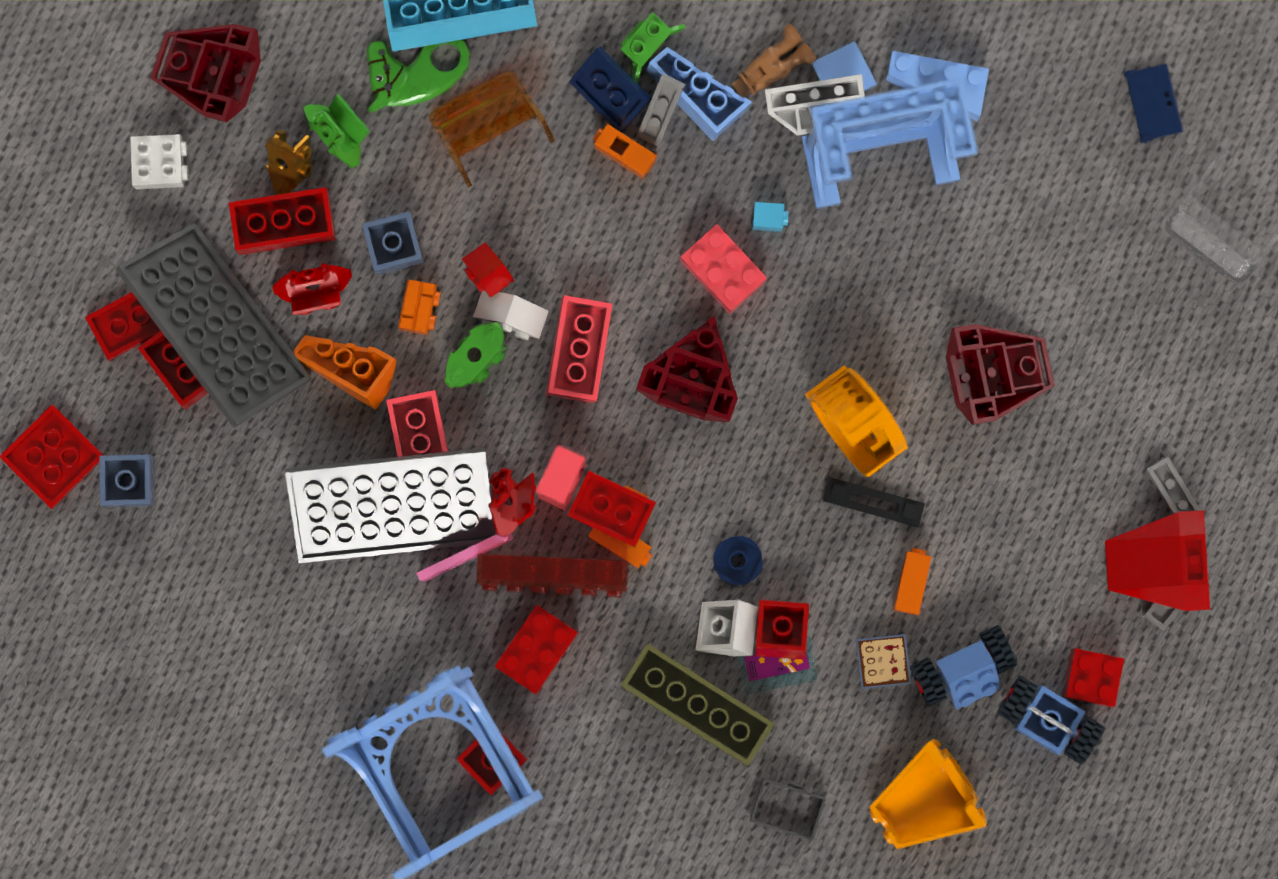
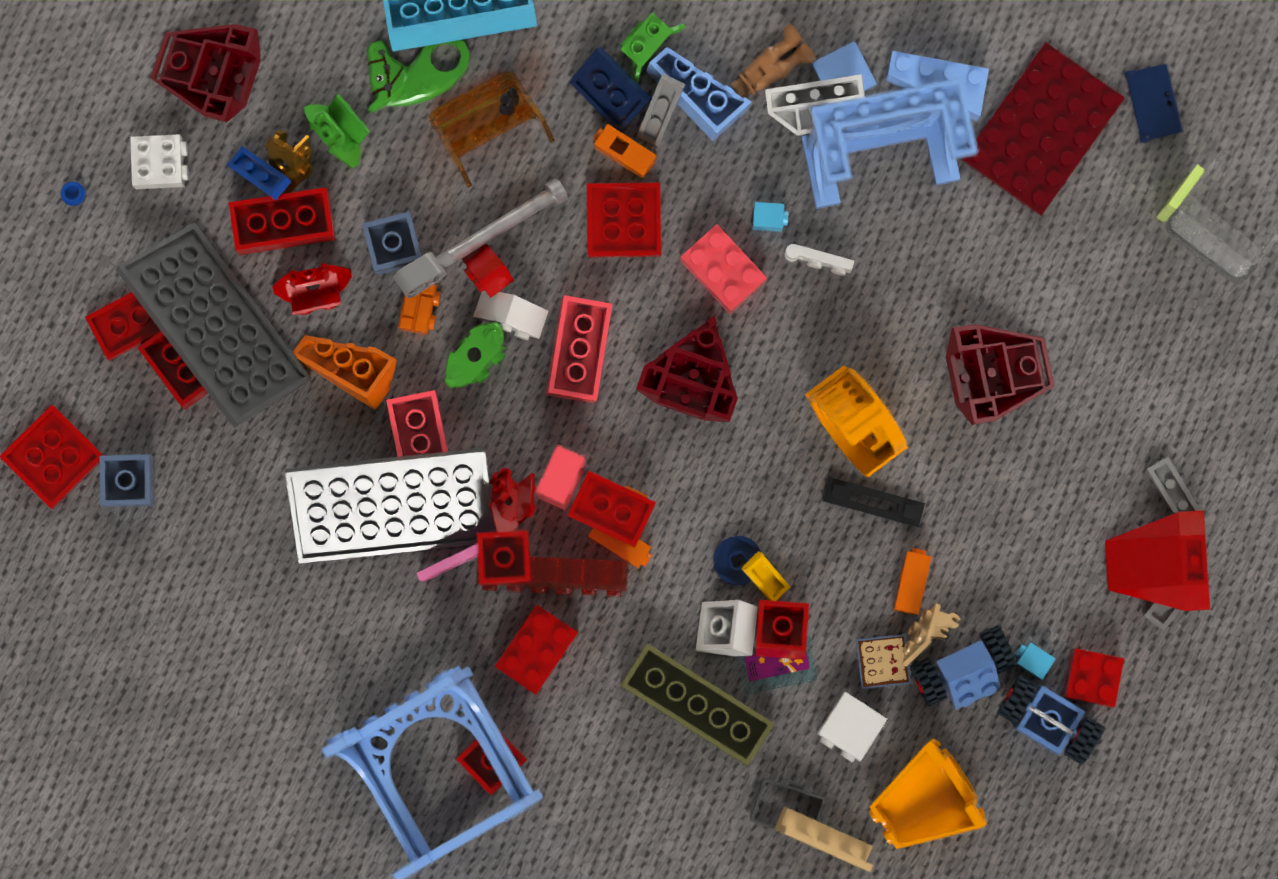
none -> blue plate [61,181,86,206]
none -> blue plate [227,146,291,200]
none -> piece [393,178,568,298]
none -> red brick [477,530,531,585]
none -> black plant [499,88,520,115]
none -> red plate [587,182,661,258]
none -> yellow tile [741,551,790,601]
none -> tan fence [774,807,873,872]
none -> white plate [785,244,854,276]
none -> white brick [817,692,887,763]
none -> tan plate [902,603,960,667]
none -> dark red plate [961,42,1125,216]
none -> medium azure brick [1014,642,1055,680]
none -> yellowish green tile [1157,164,1205,222]

